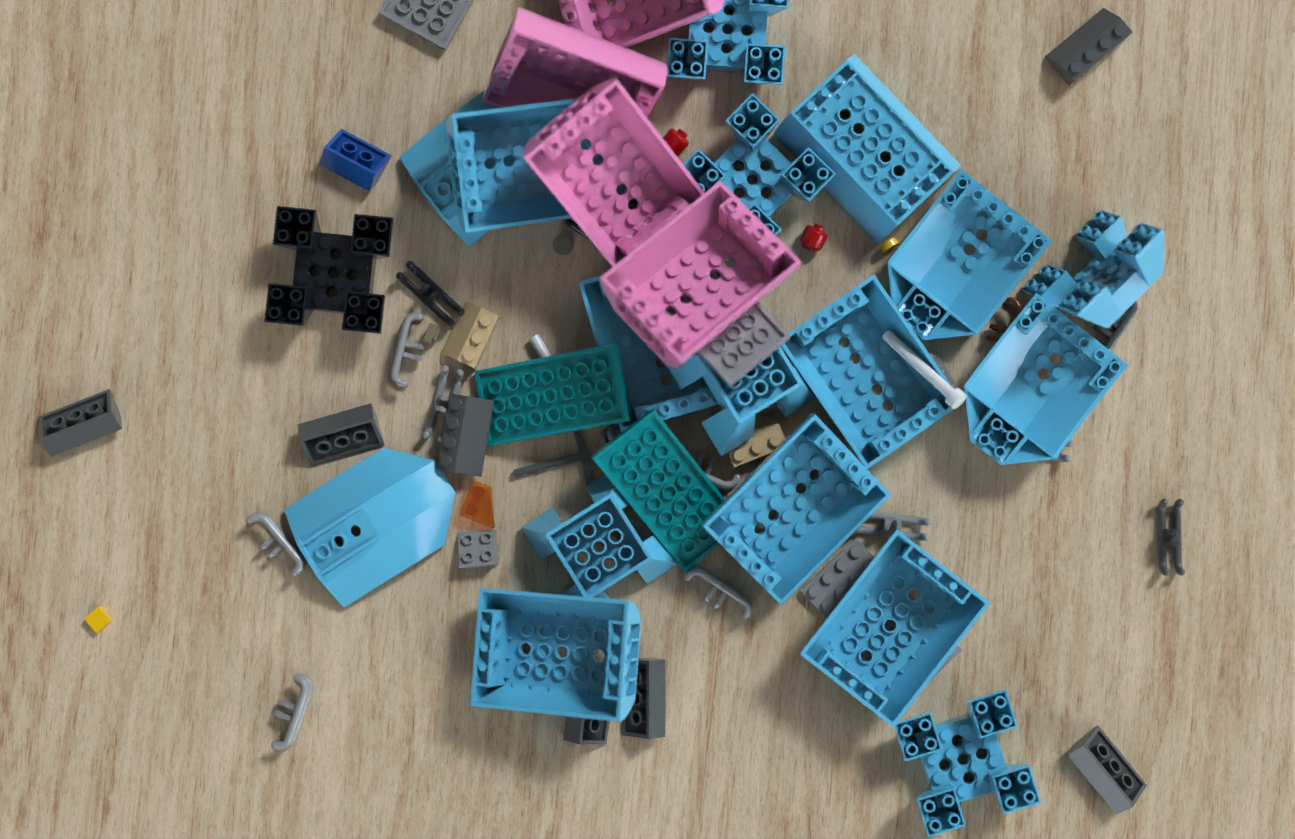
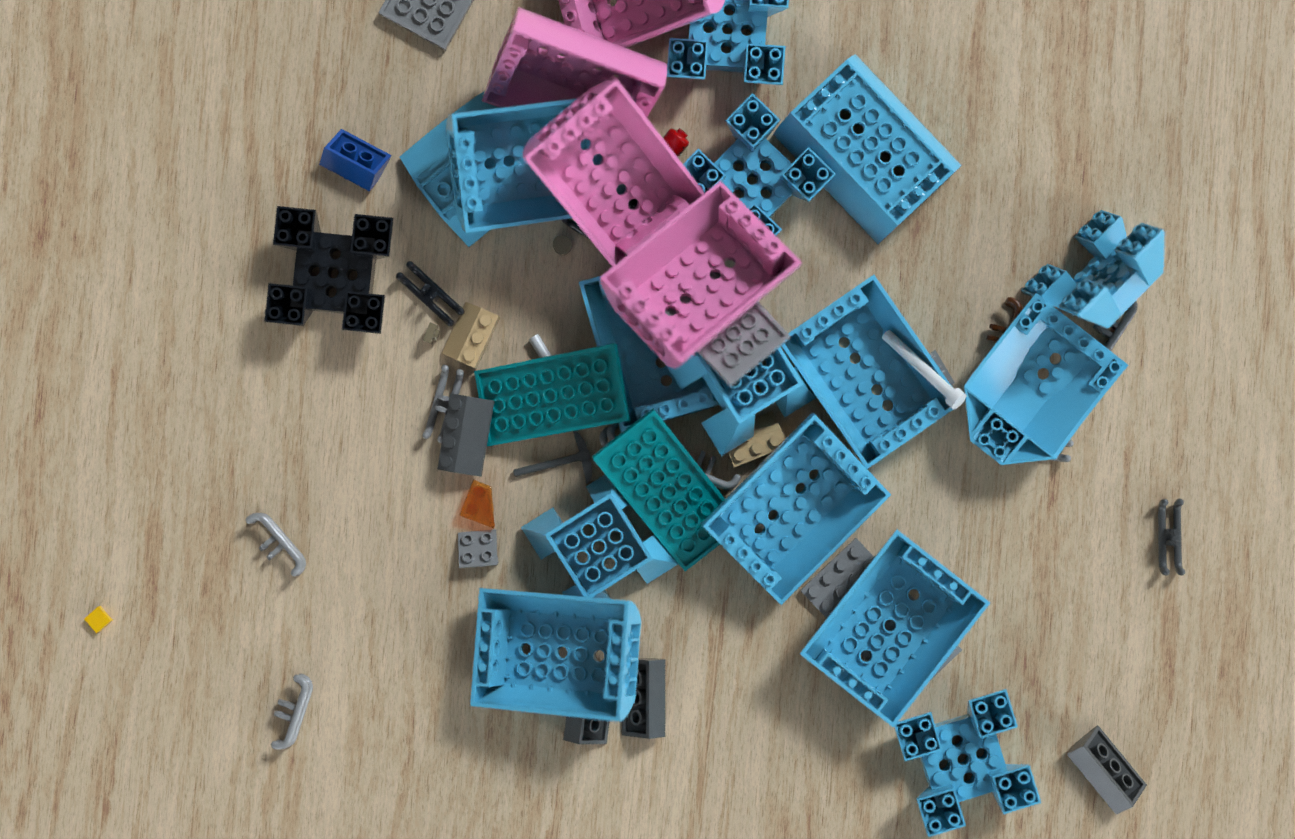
dark grey slope [39,389,122,457] -> none
medium azure wedge [284,448,456,608] -> none
dark grey slope [297,403,385,466] -> none
light grey piece [391,312,426,388] -> none
light grey piece [684,566,752,619] -> none
red head [799,223,828,253] -> none
light grey piece [854,512,931,541] -> none
yellow tile [880,237,899,254] -> none
medium azure wedge [887,169,1052,340] -> none
dark grey slope [1045,8,1133,86] -> none

